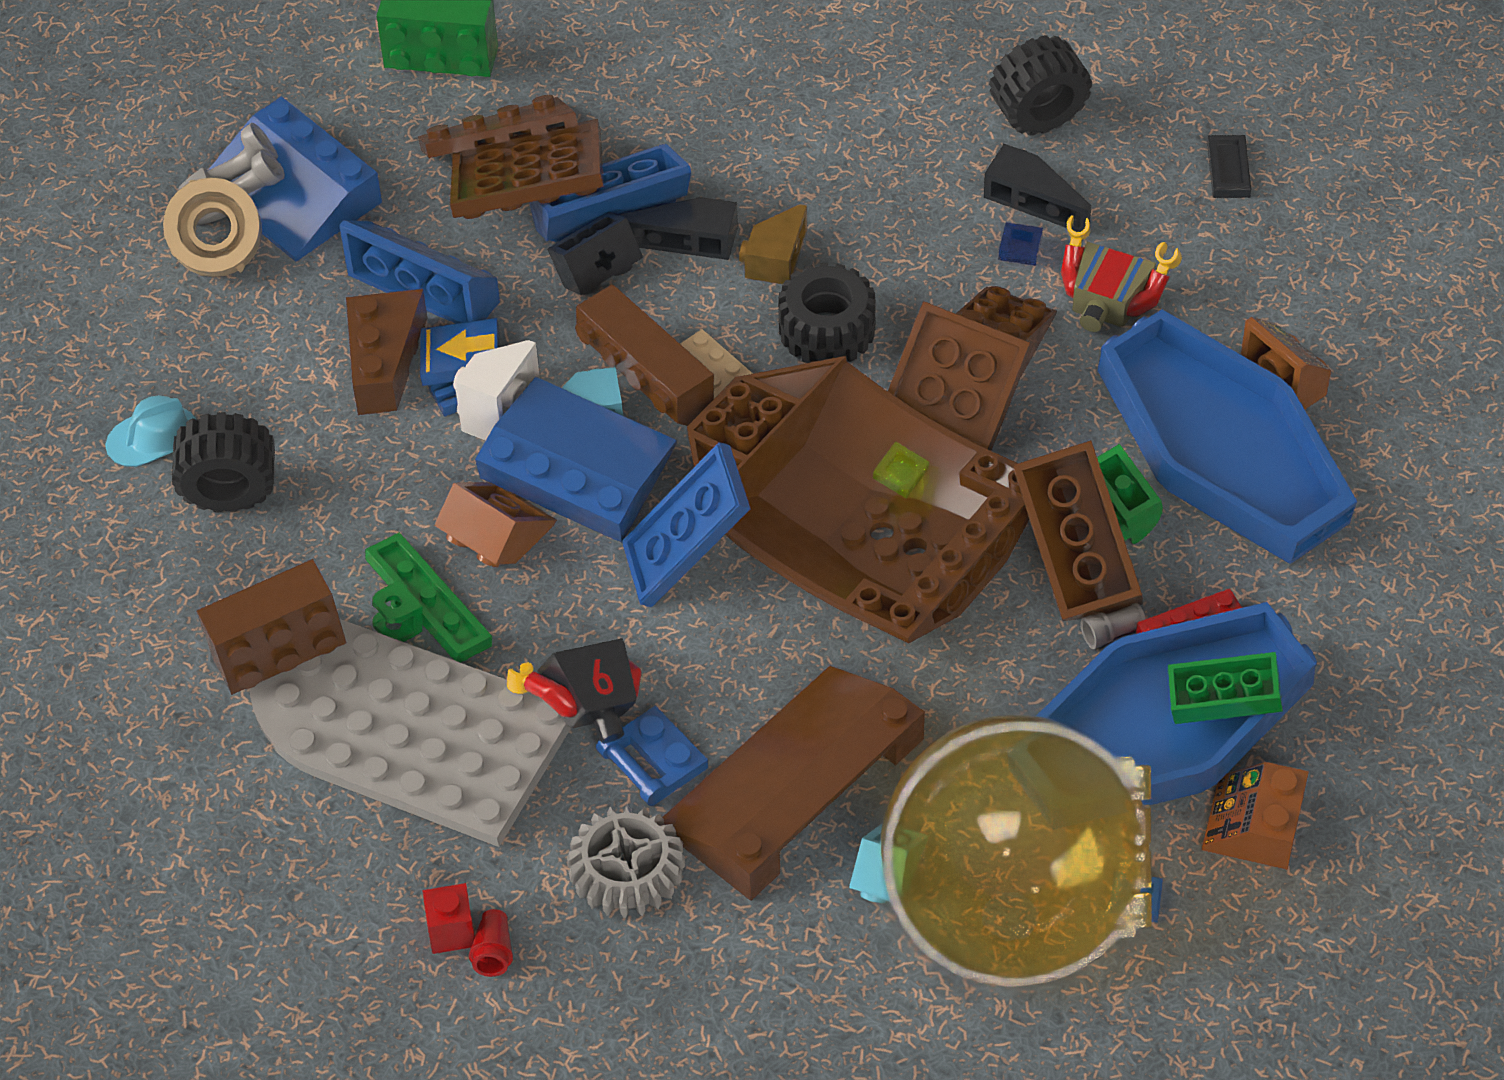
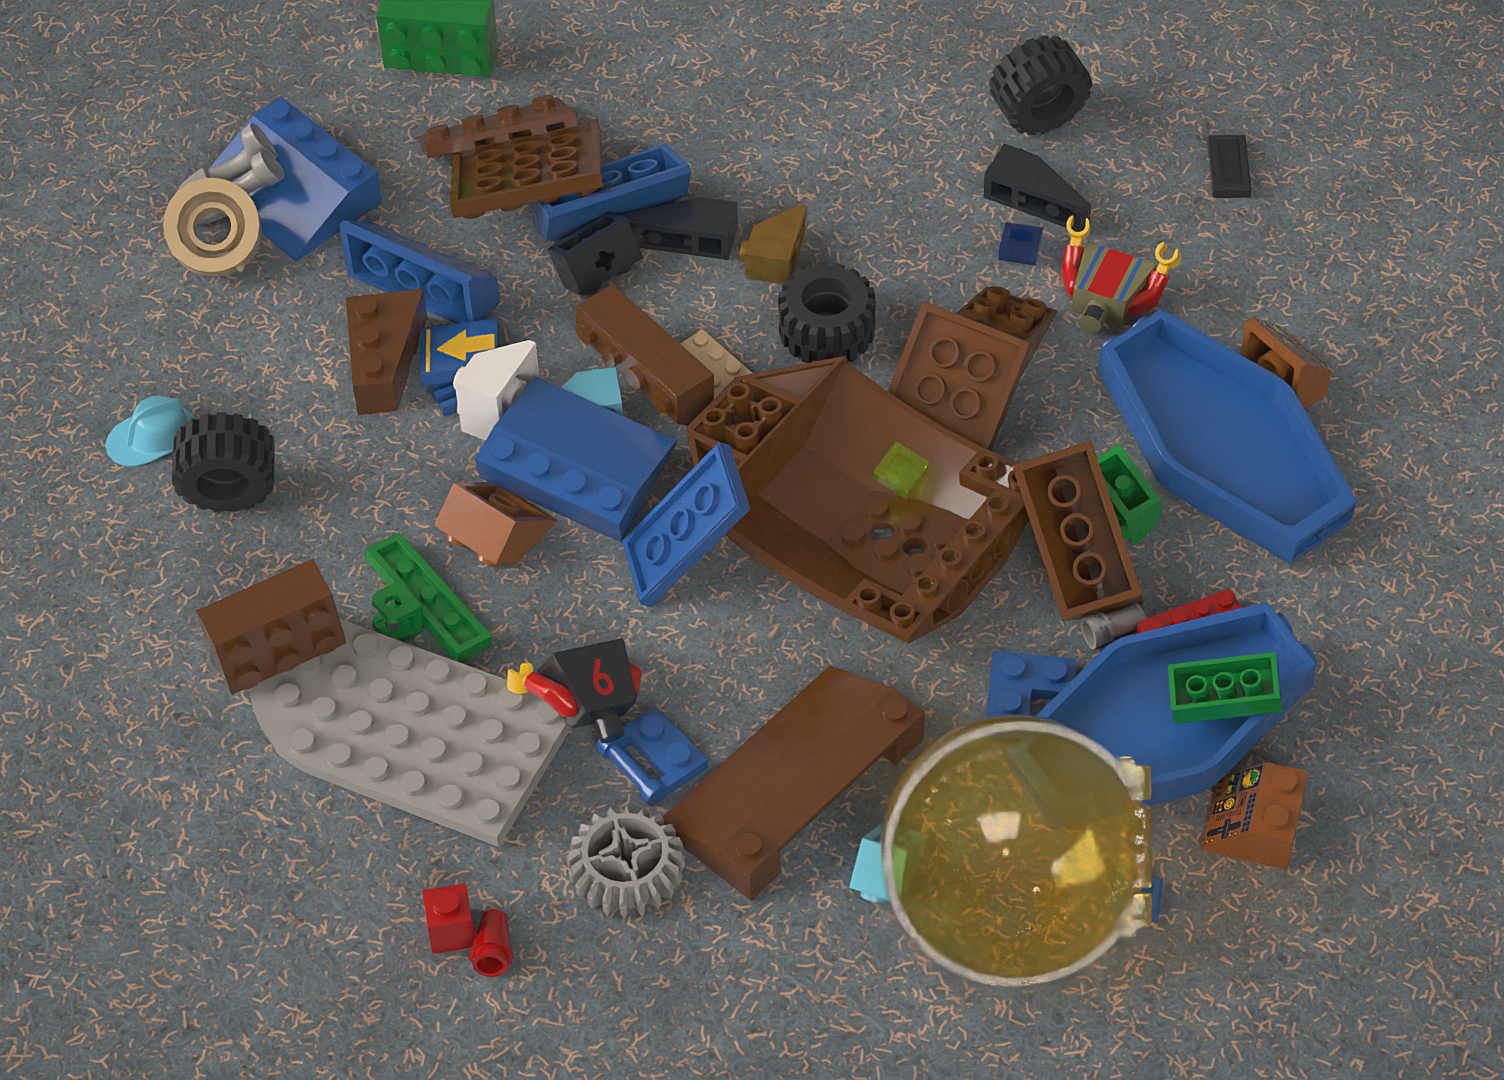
none -> blue plate [986,651,1076,732]

